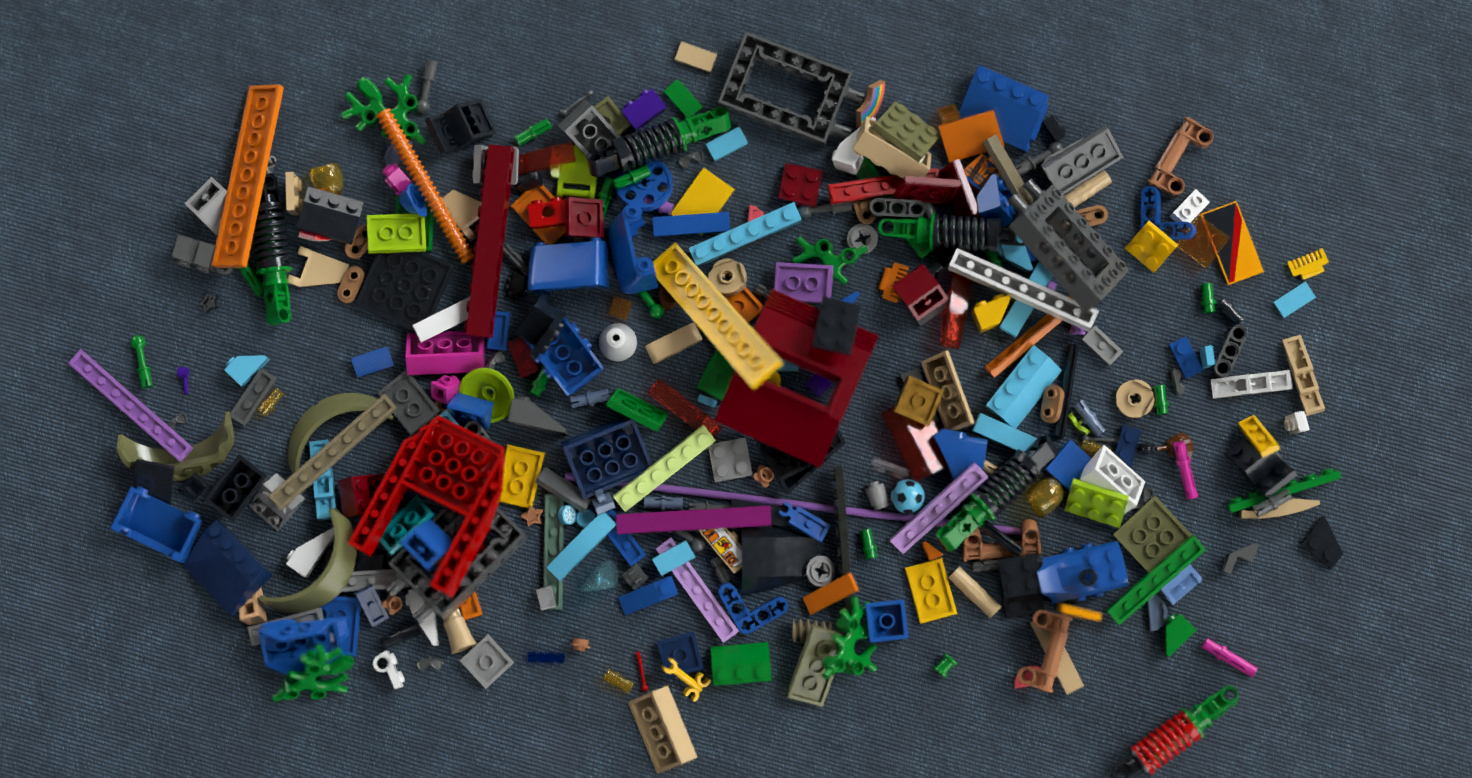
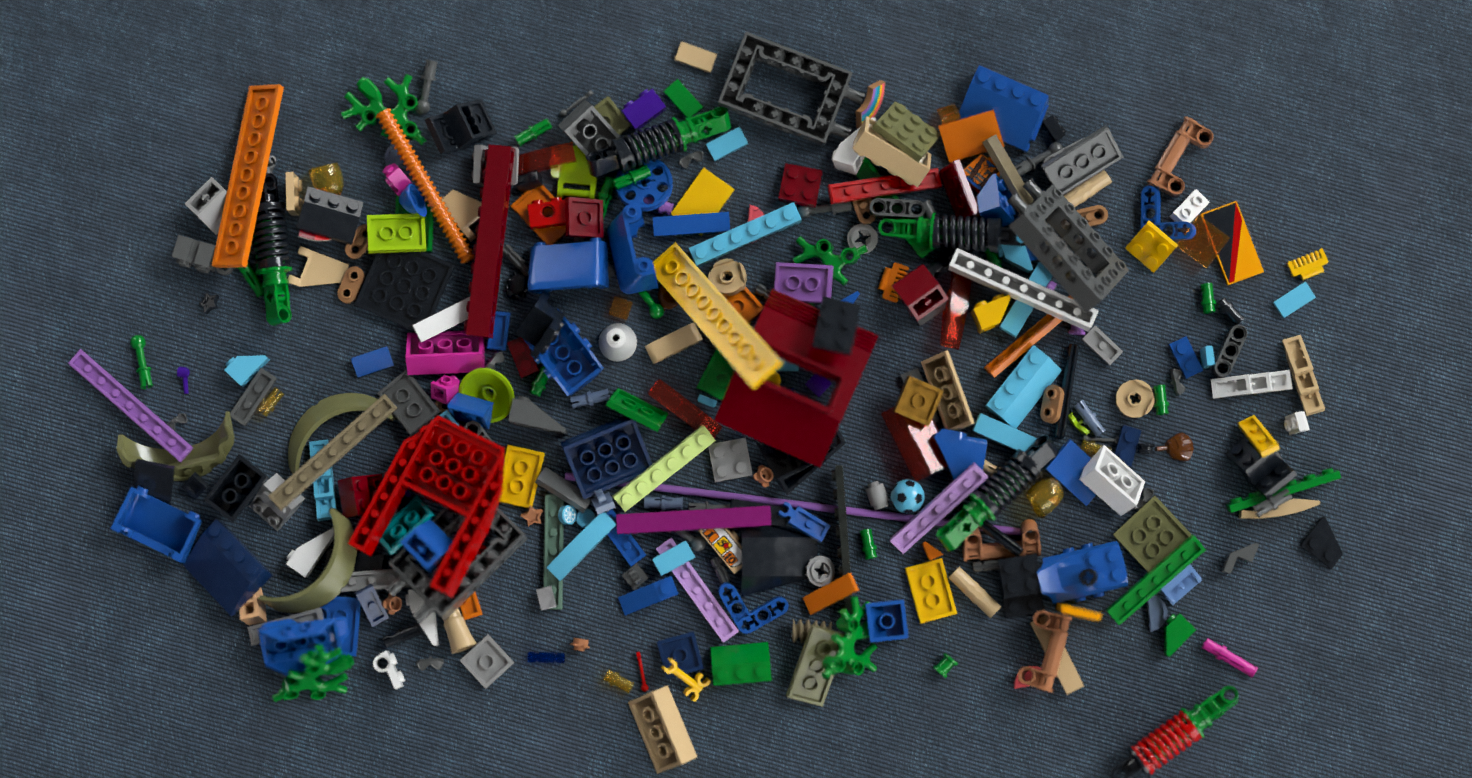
clear light blue wedge [580,561,619,593] -> none
clear plate [870,457,910,480] -> none
dark red tile [894,176,961,204] -> none
lime plate [1064,479,1129,528] -> none
dark pink pin [1173,441,1198,500] -> none

